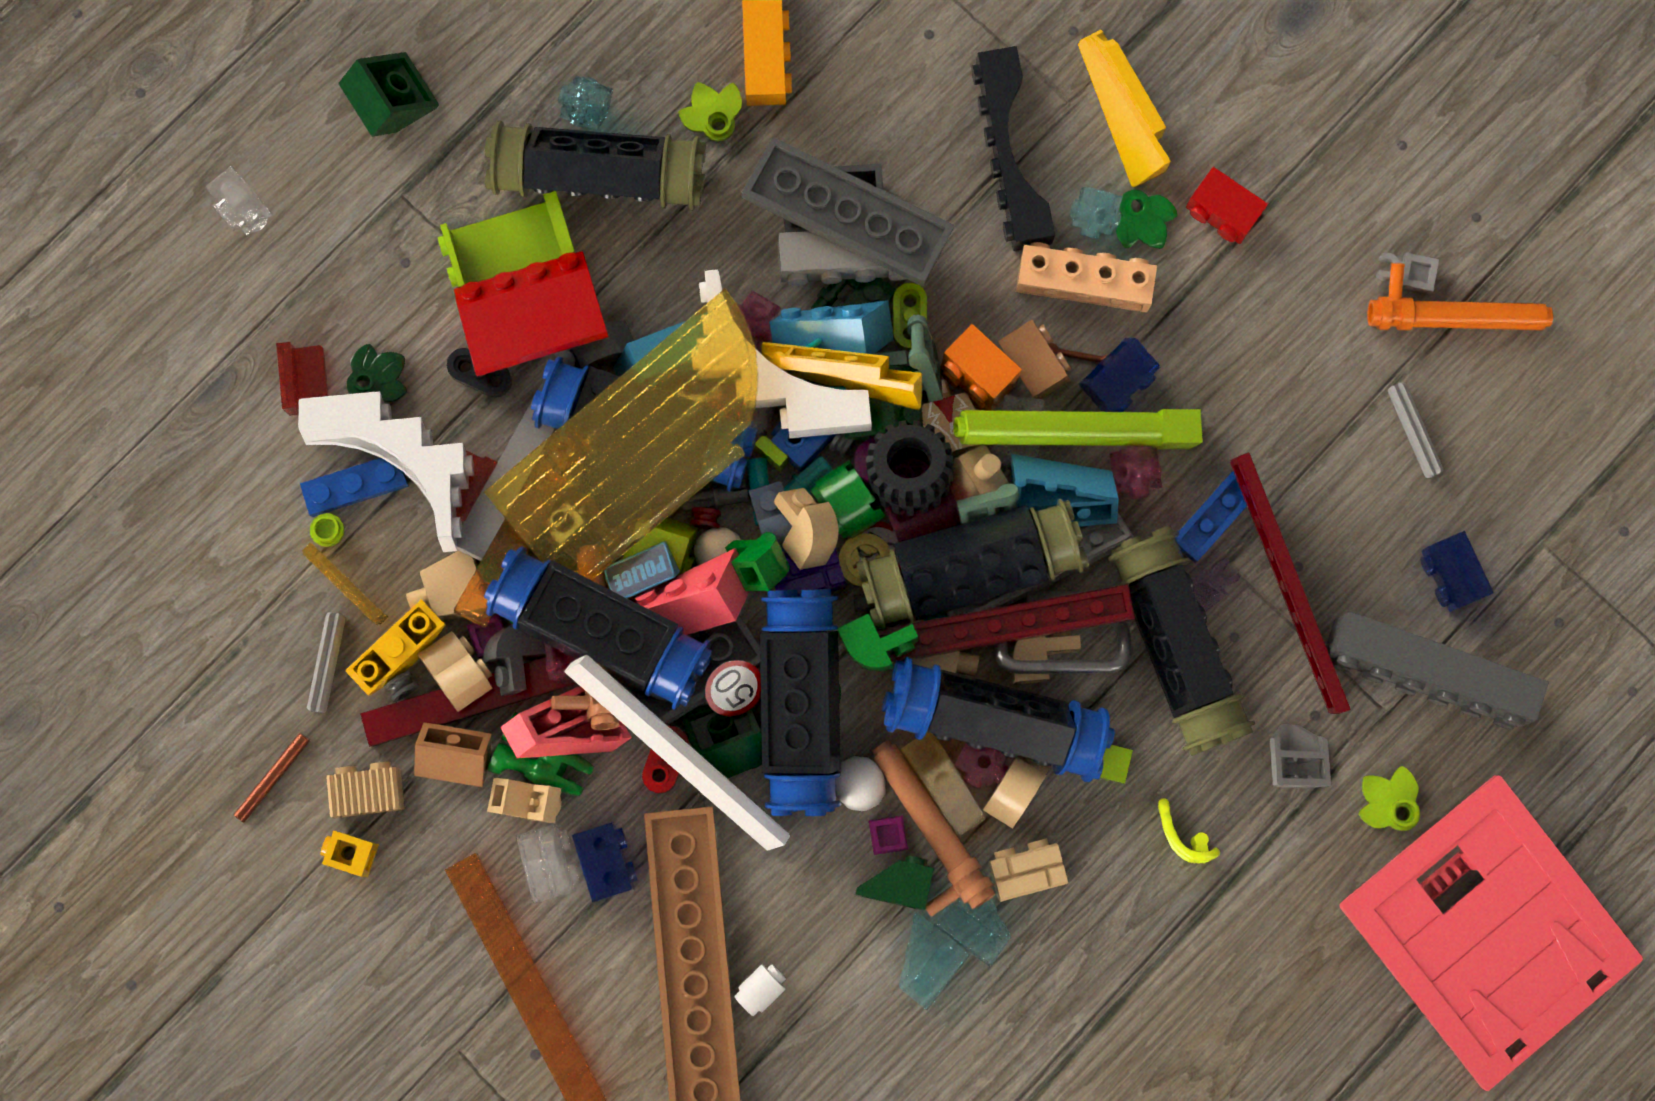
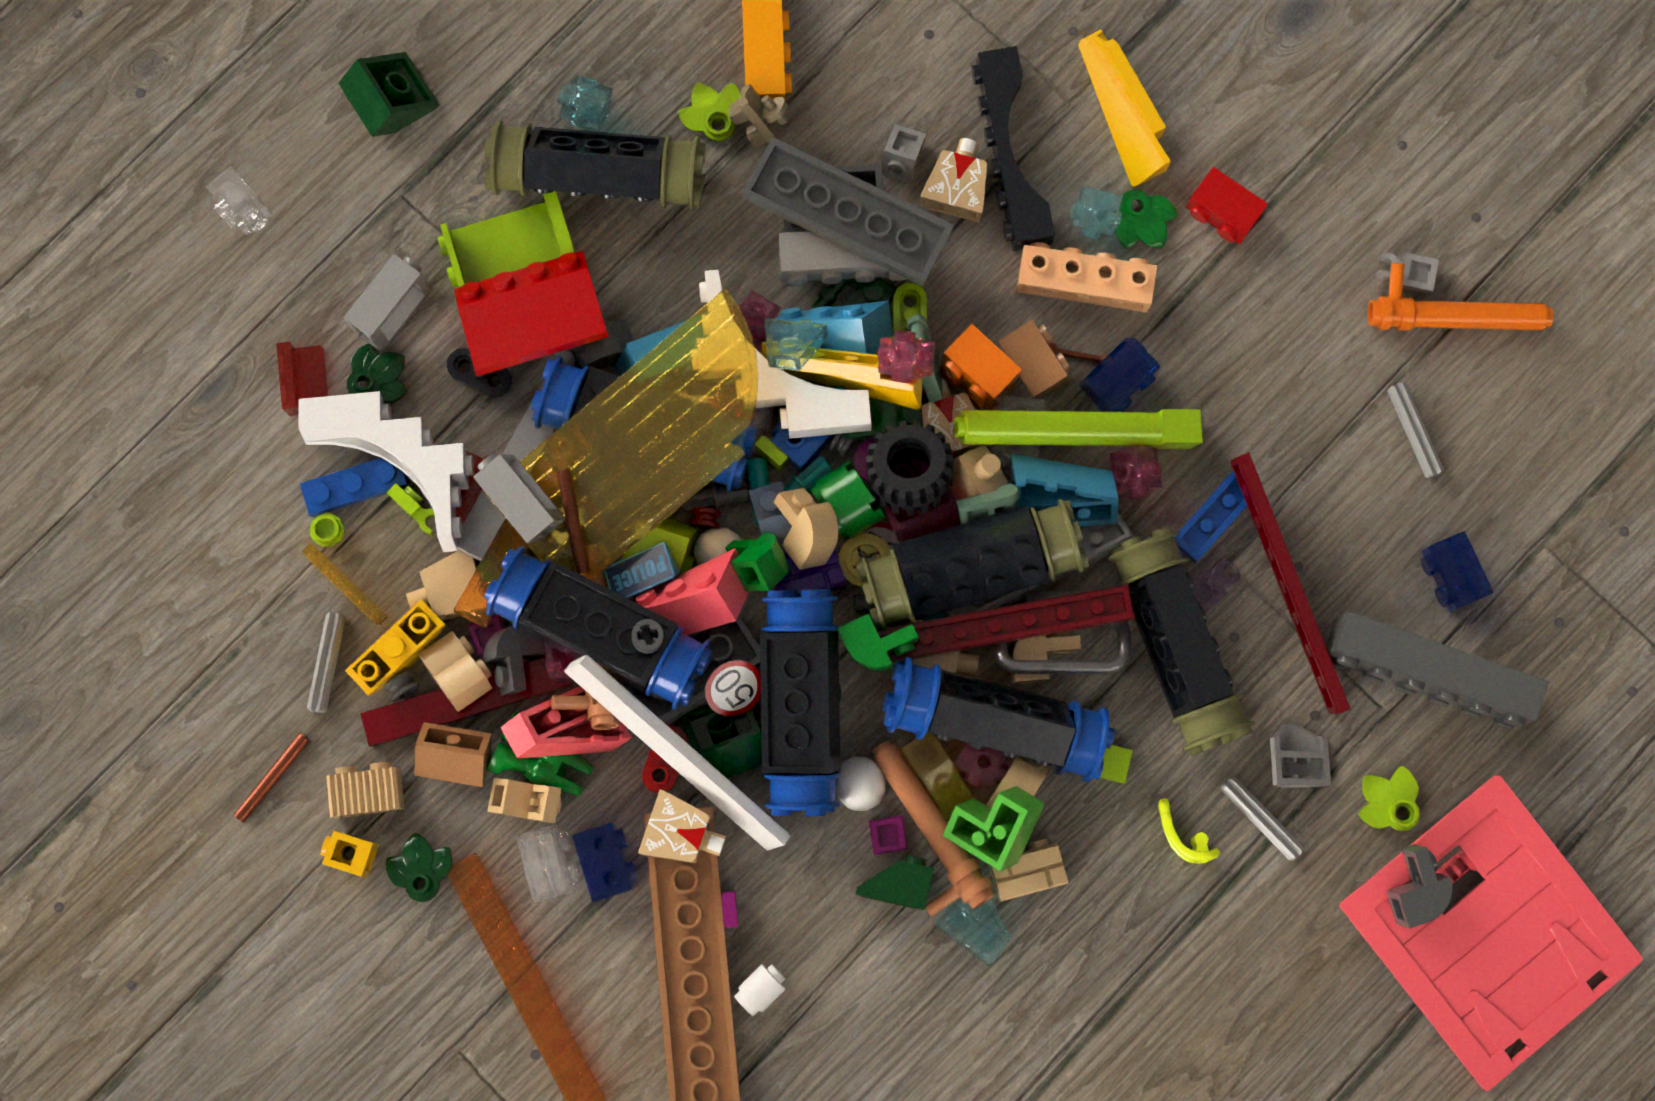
clear light blue wing [899,912,970,1010] -> none
none -> light grey window [343,254,431,353]
none -> dark green plate [386,833,453,902]
none -> lime plate [387,483,435,536]
none -> light grey window [473,453,566,543]
none -> copper bar [556,469,590,574]
none -> dark grey bush [632,619,664,654]
none -> tan torso [638,789,726,863]
none -> magenta tile [721,891,739,928]
none -> dark tan hips [729,84,788,148]
none -> clear light blue wing [765,318,828,371]
none -> clear pink brick [878,330,935,383]
none -> light grey bracket [881,124,926,183]
none -> tan torso [919,138,987,223]
none -> bright green brick [942,786,1045,871]
none -> light grey axle [1221,776,1304,861]
none -> dark grey brick [1387,844,1453,929]

